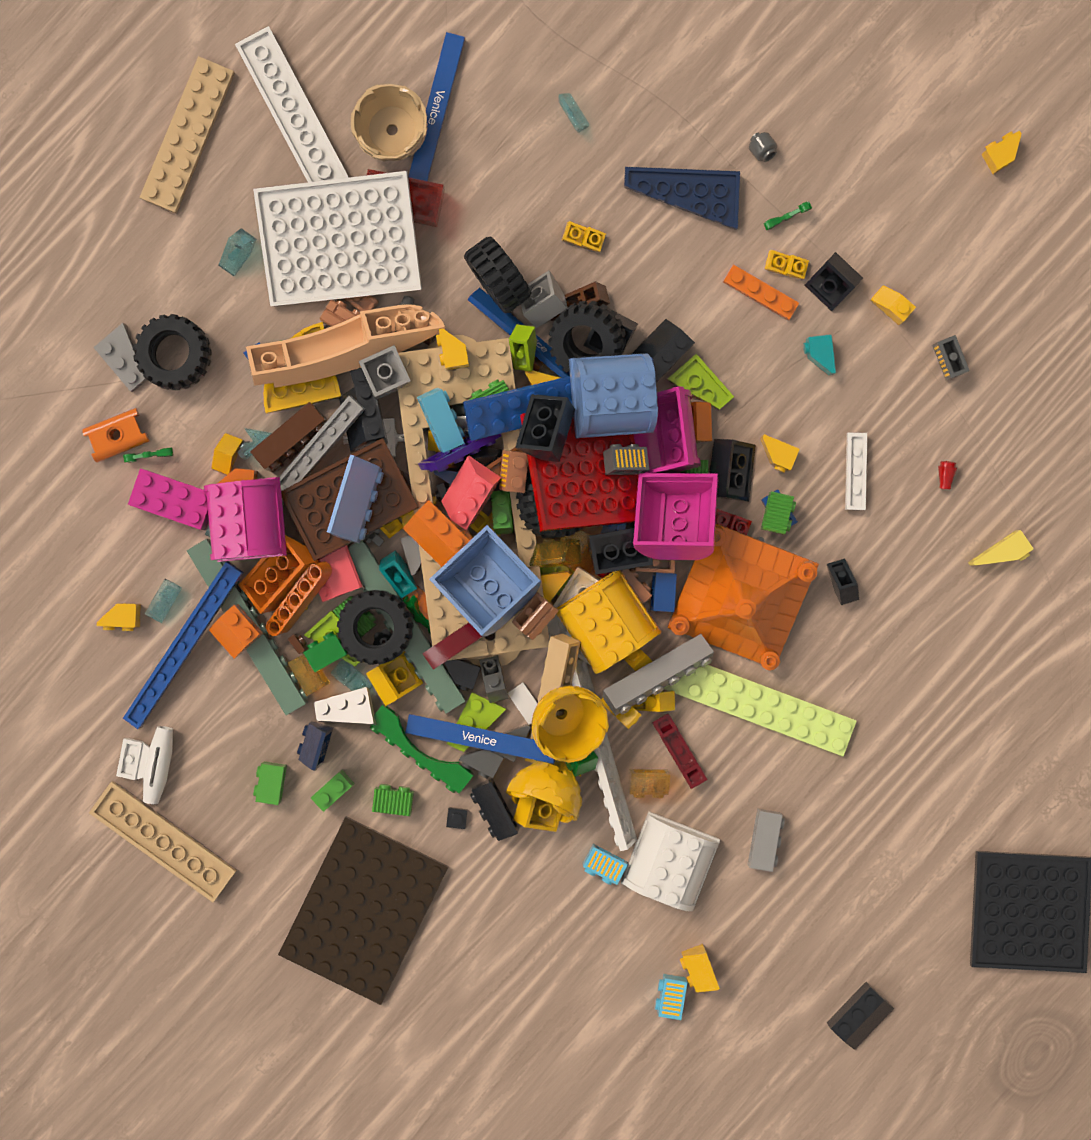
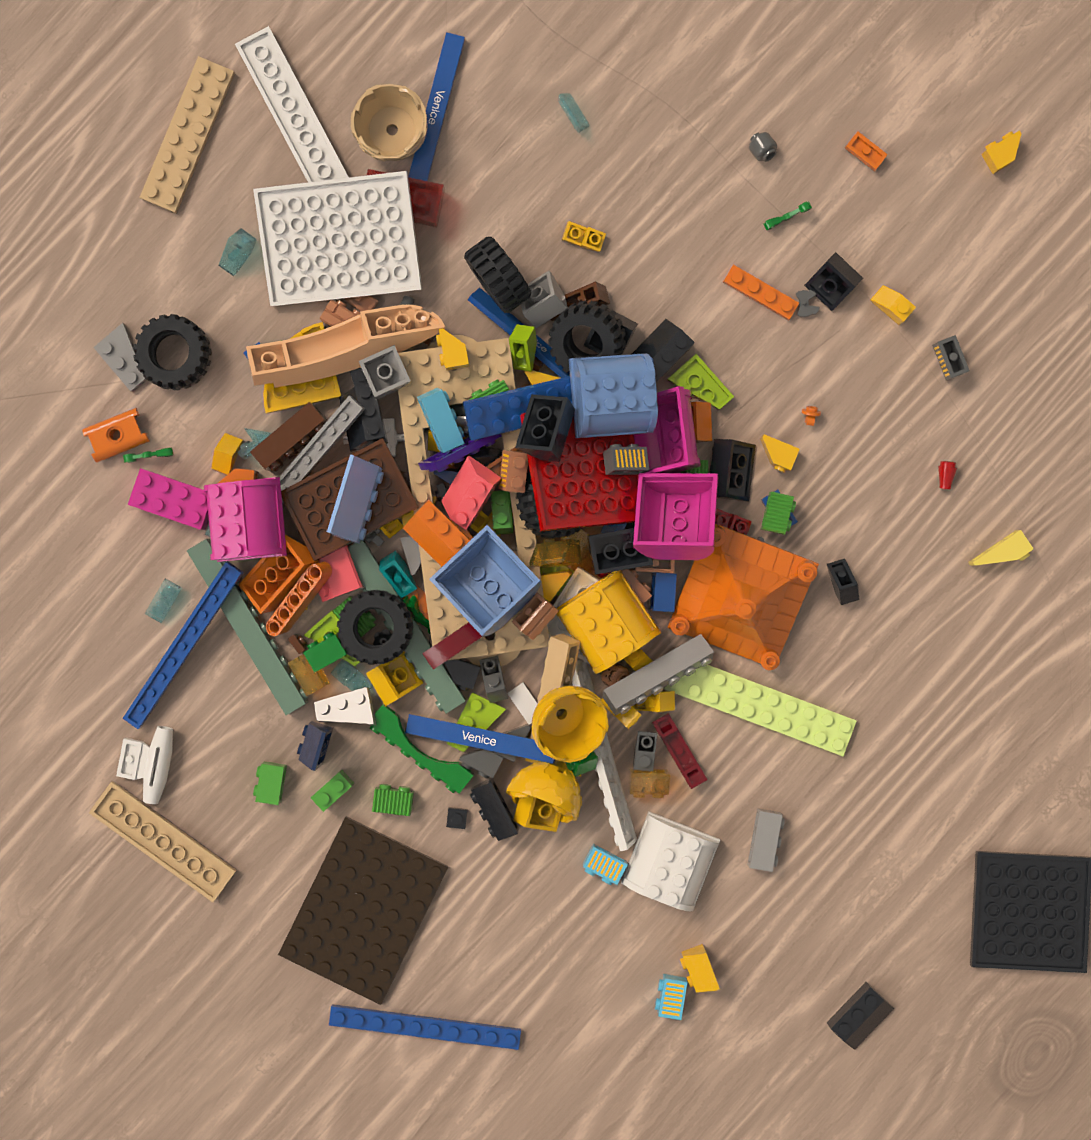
yellow slope [97,603,141,631] -> none
orange slope [209,604,264,659] -> none
dark blue wing [624,167,740,230] -> none
yellow slope [765,250,809,279] -> none
teal slope [803,334,836,375] -> none
white plate [845,433,867,510] -> none
none -> blue plate [329,1004,521,1050]
none -> nougat head [601,663,630,687]
none -> dark grey slope [633,731,657,772]
none -> dark grey piece [796,290,820,317]
none -> orange plate [802,406,821,426]
none -> orange plate [845,131,888,171]

